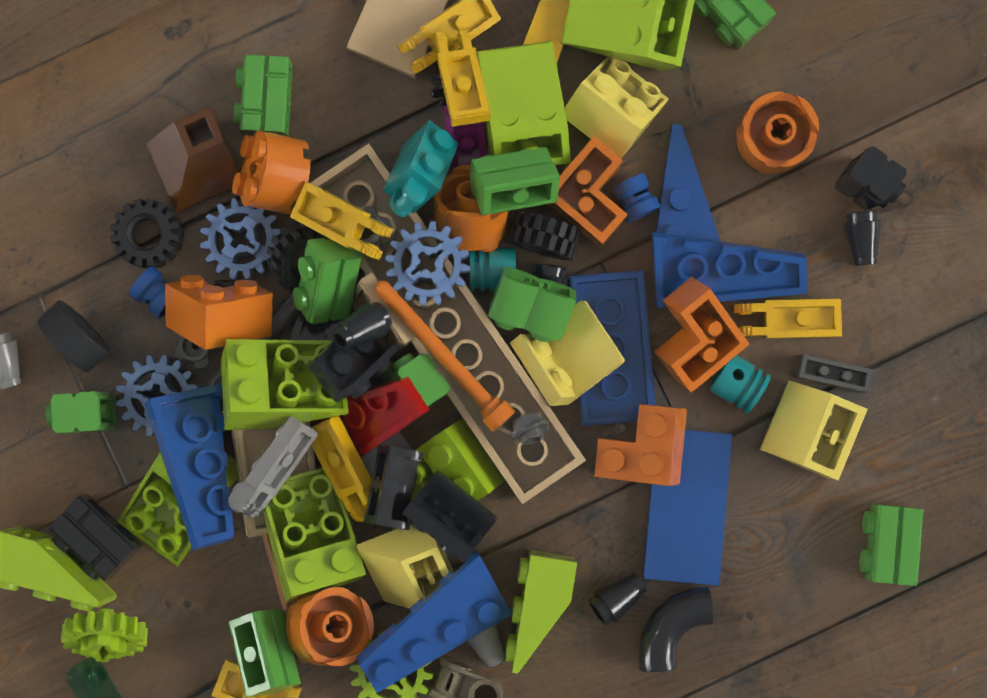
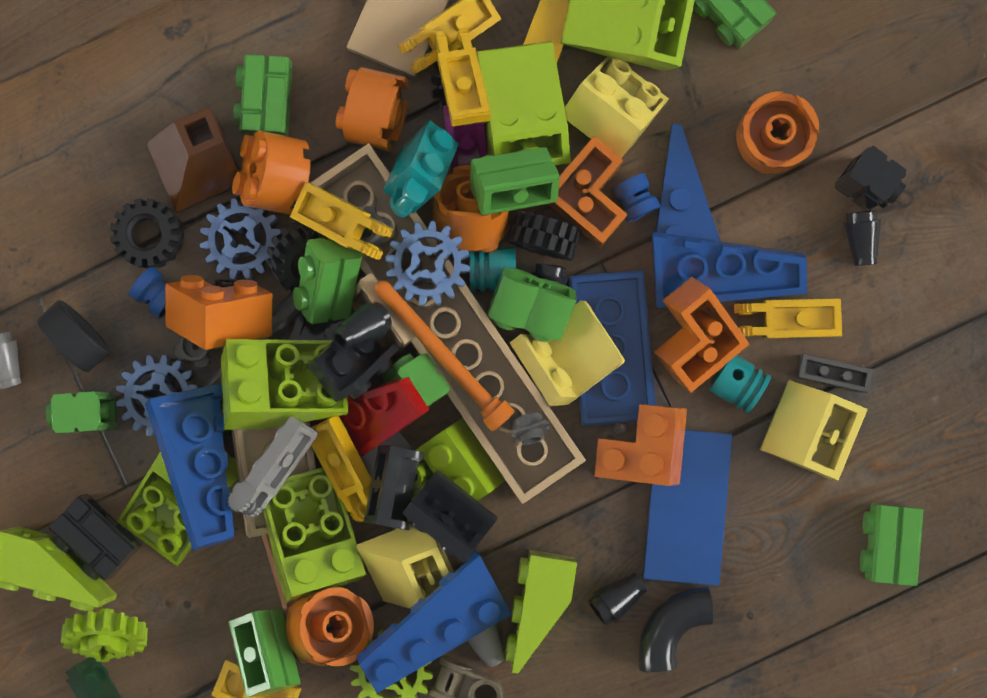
none -> orange brick [336,67,409,152]

